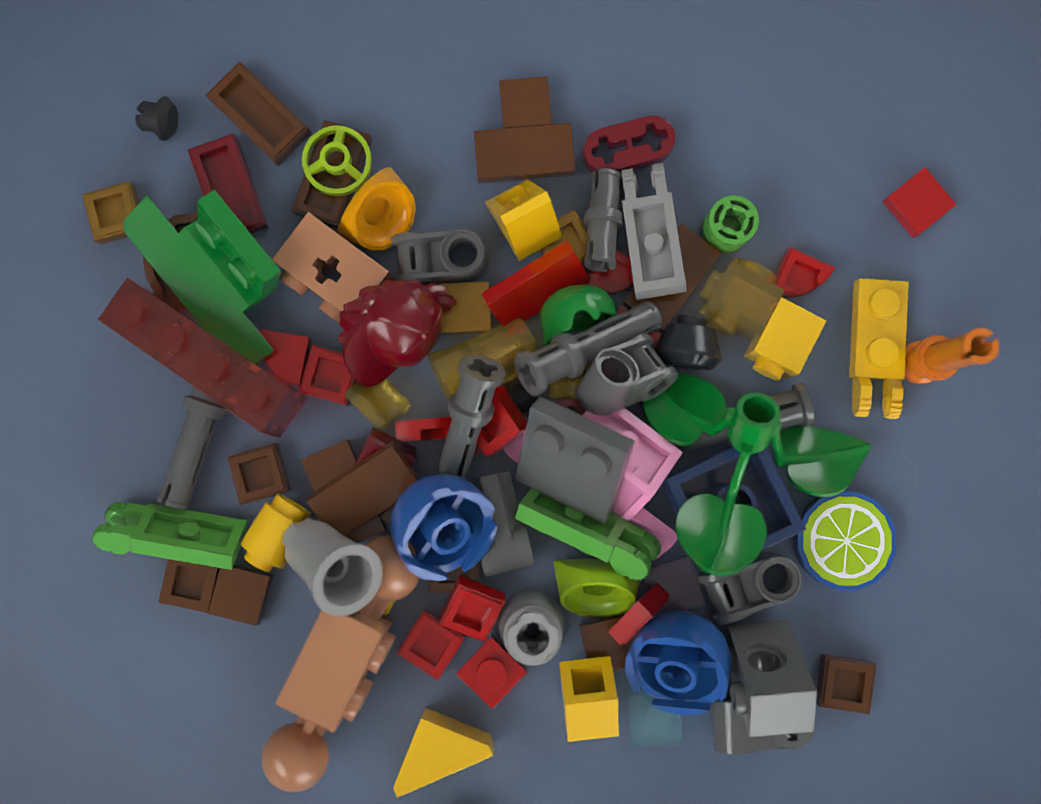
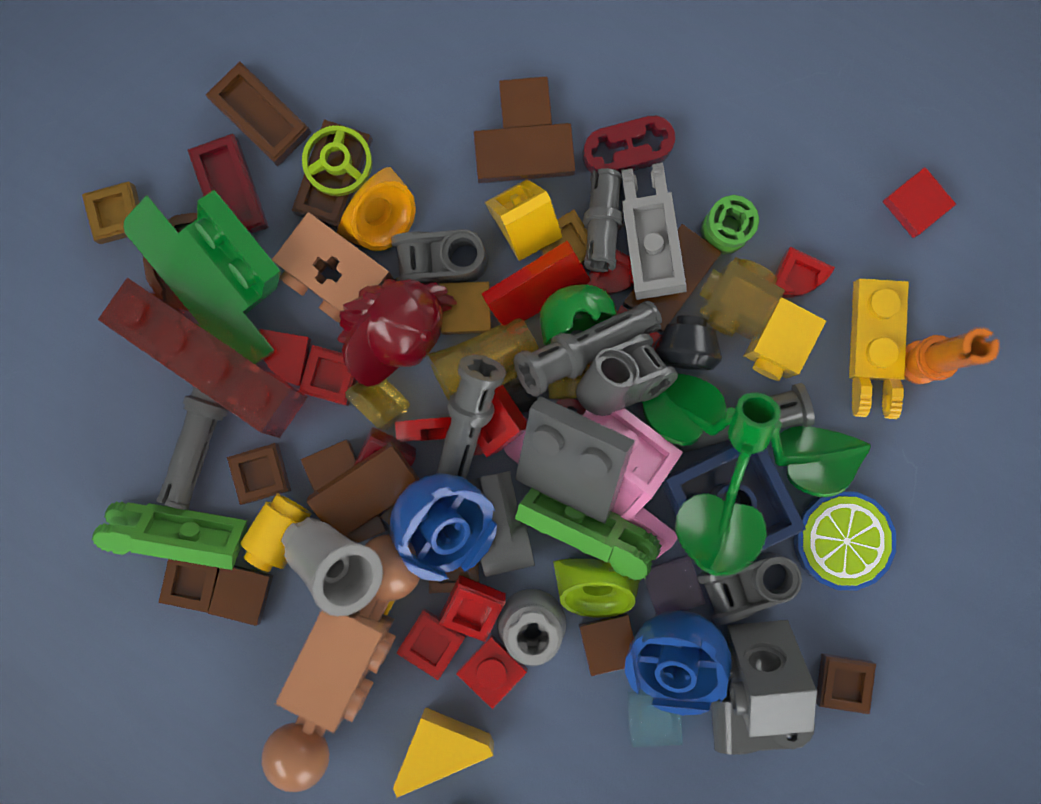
black piece [135,96,178,141] -> none
yellow brick [559,656,619,742] -> none
red tile [608,582,670,645] -> none

